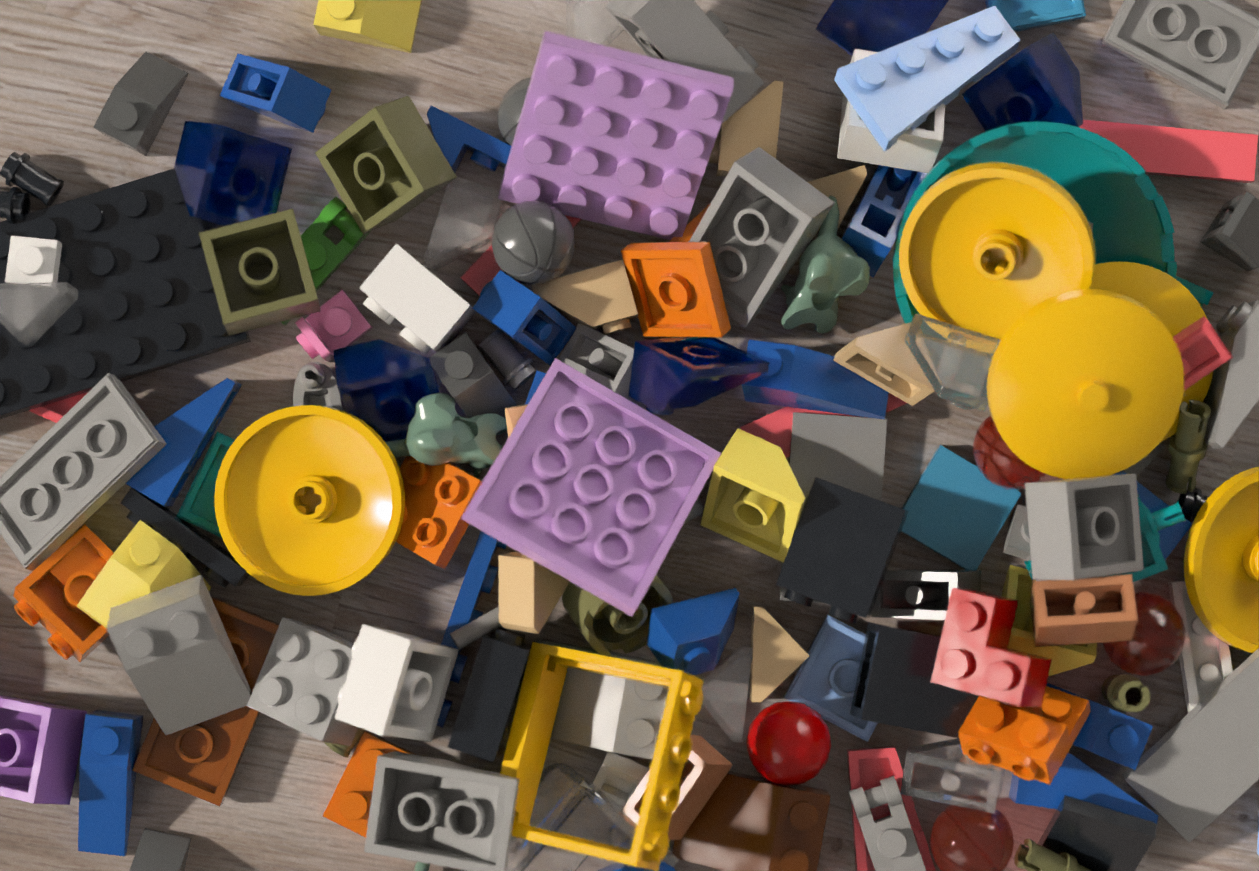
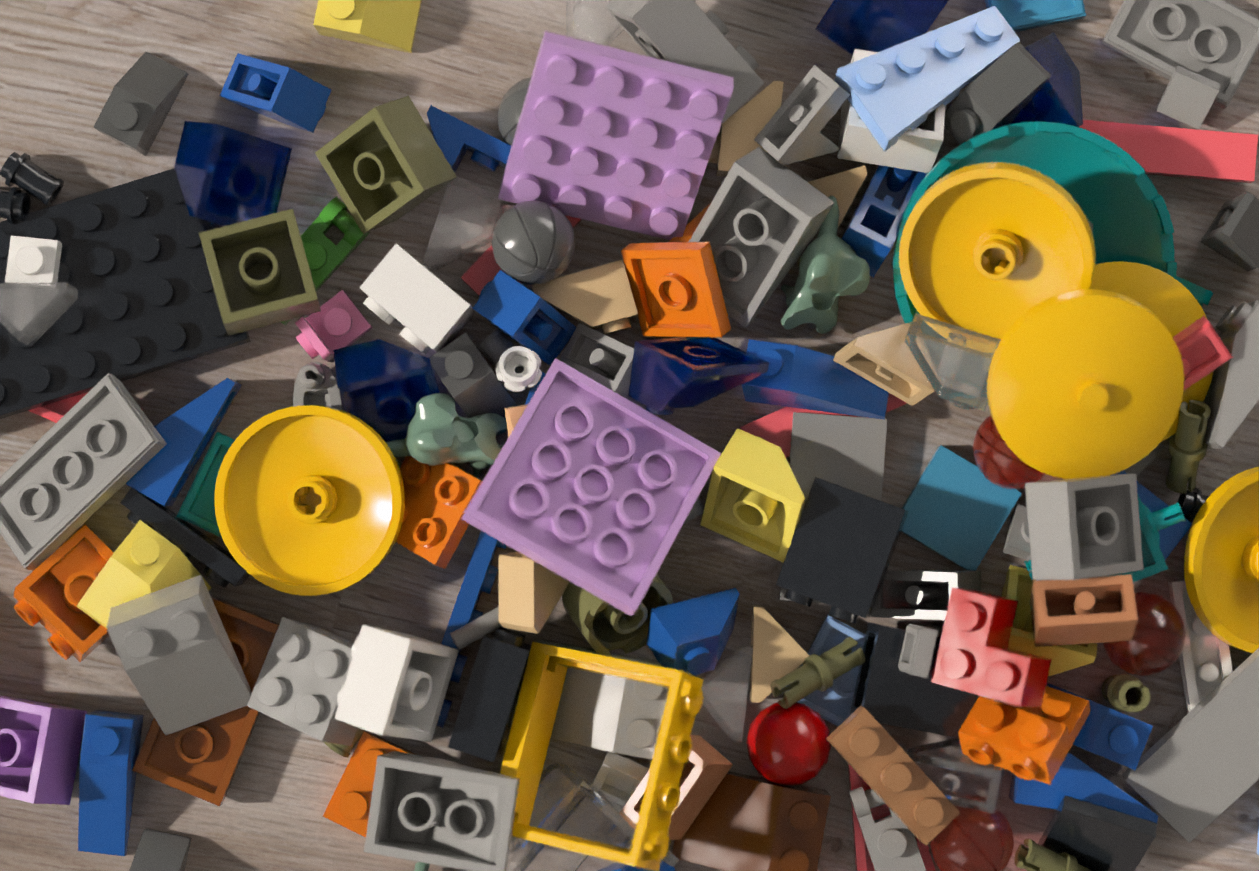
none -> white plate [495,346,542,392]
none -> light grey slope [754,65,850,165]
none -> olive pin [770,637,865,709]
none -> medium nougat plate [826,706,960,846]
none -> light grey tile [898,623,938,678]
none -> dark grey slope [944,42,1052,144]
none -> light grey tile [1156,65,1221,129]

